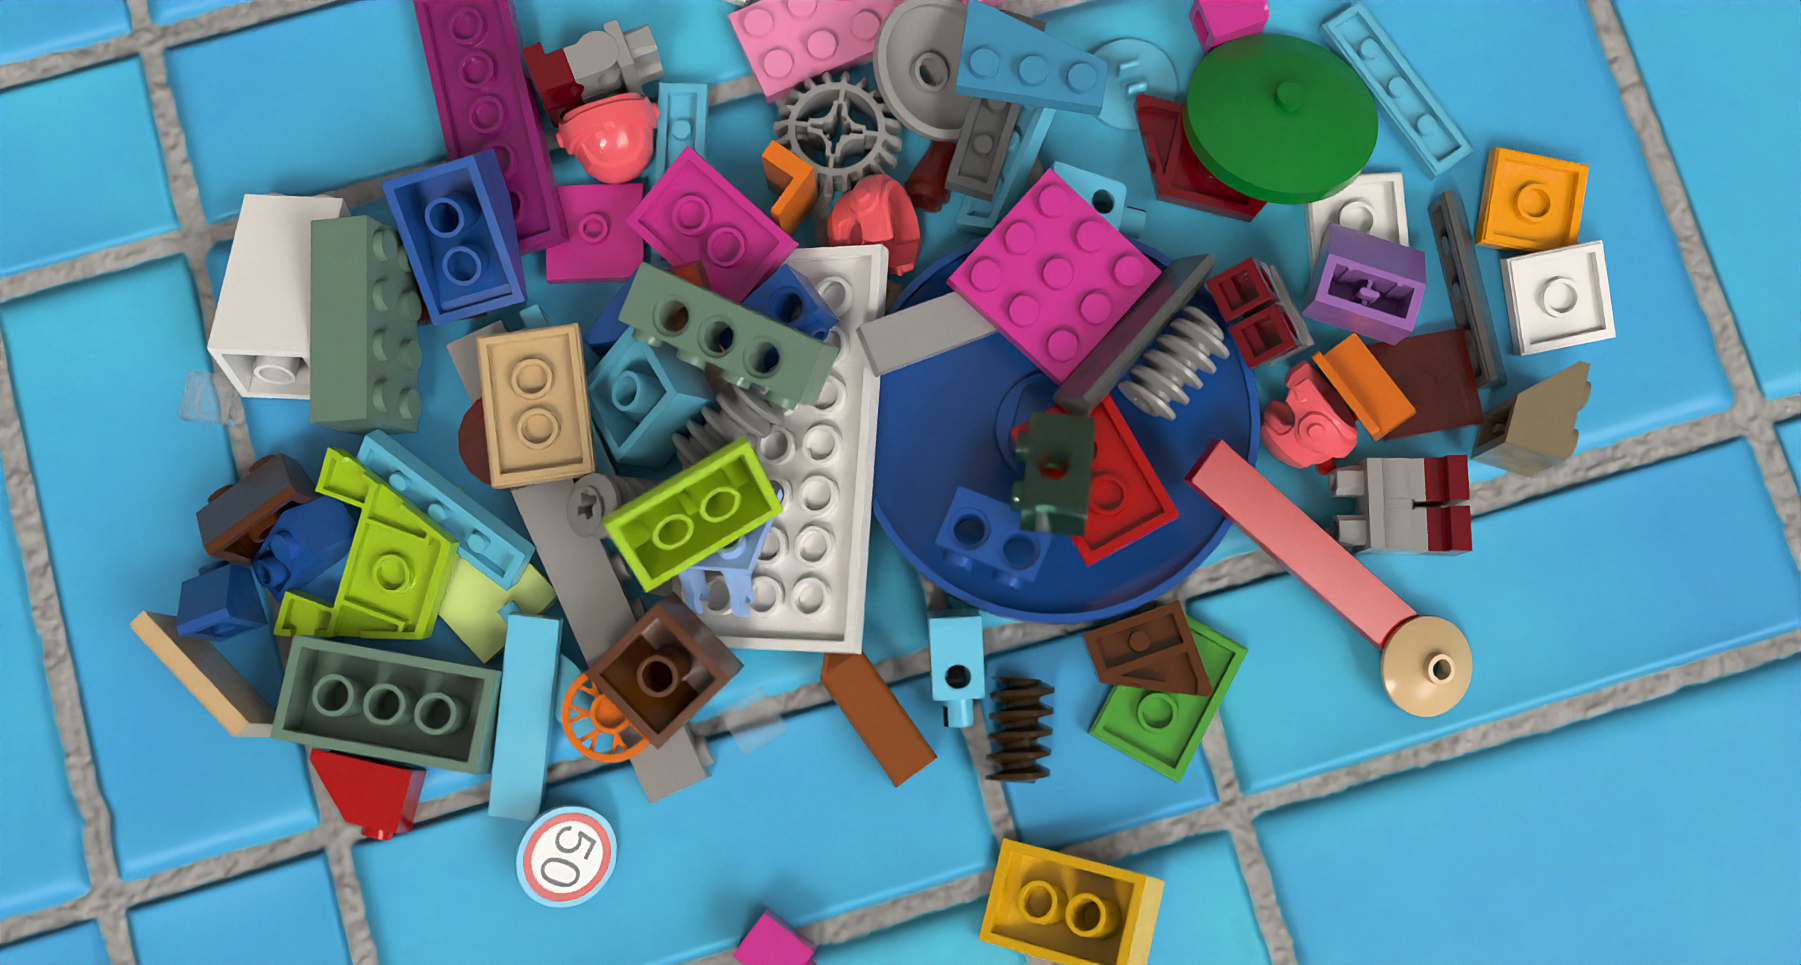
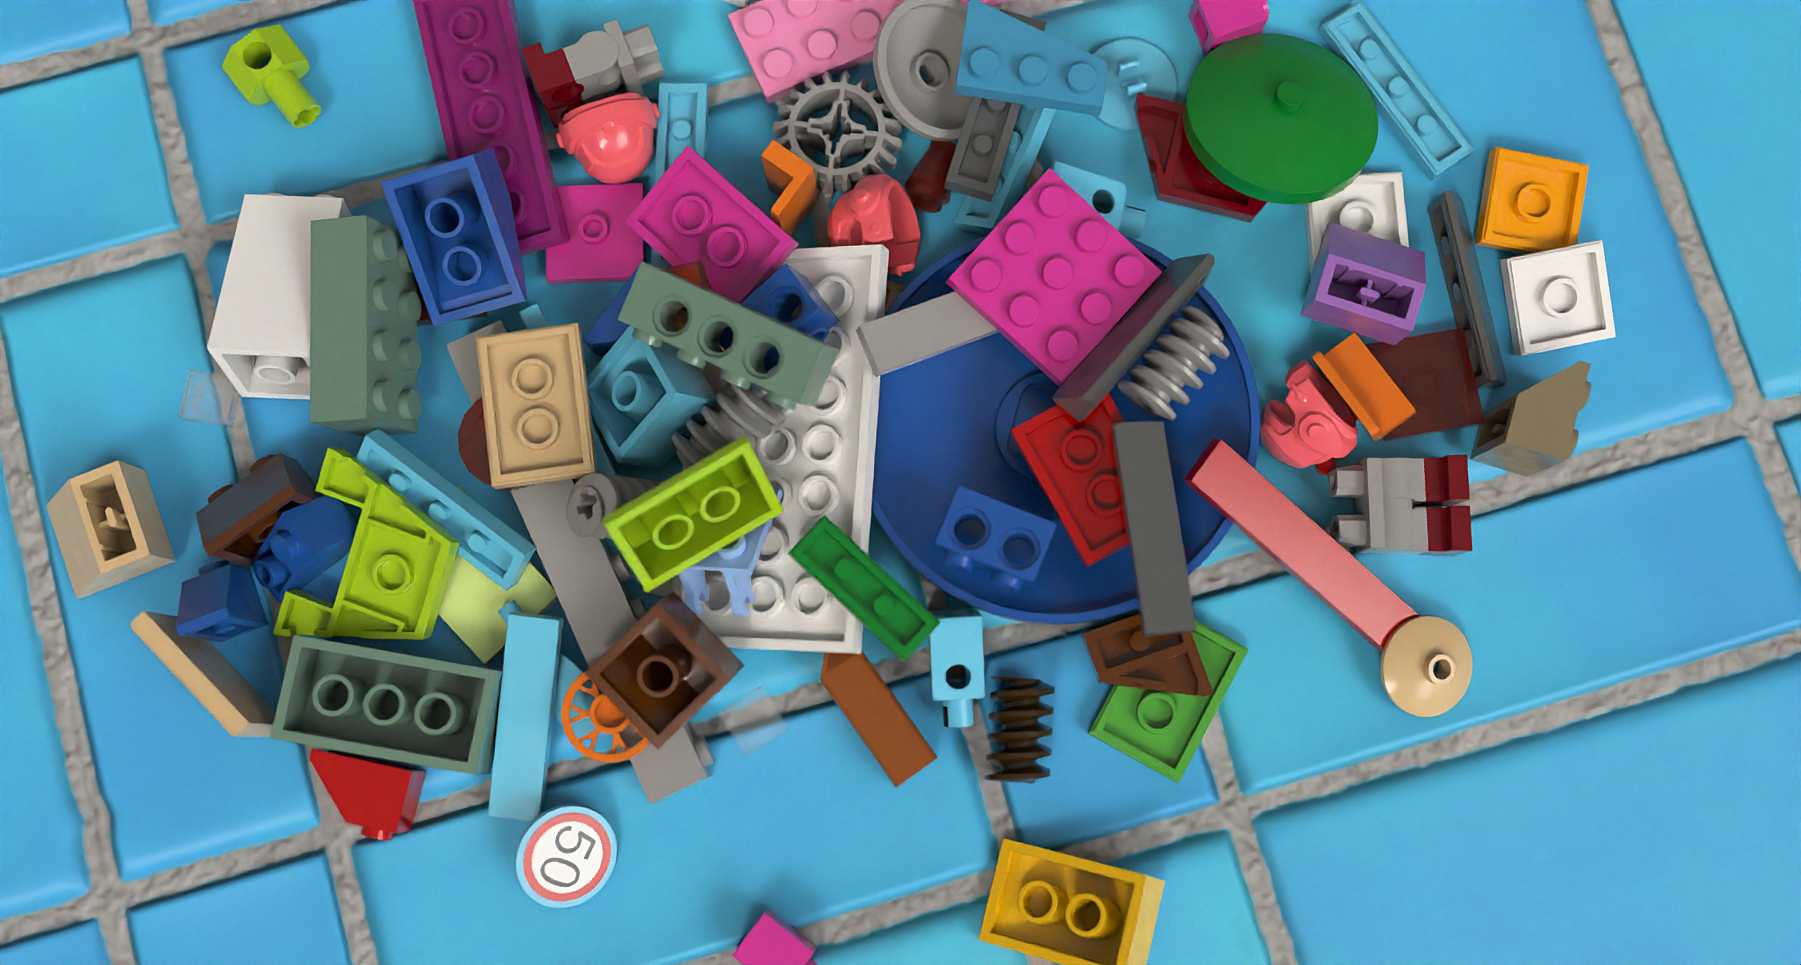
clear green brick [1010,412,1095,537] -> none
dark red hips [1205,257,1315,369] -> none
none -> tan slope [46,460,176,598]
none -> lime piece [221,24,321,128]
none -> green tile [788,515,941,663]
none -> dark grey slope [1110,421,1196,637]

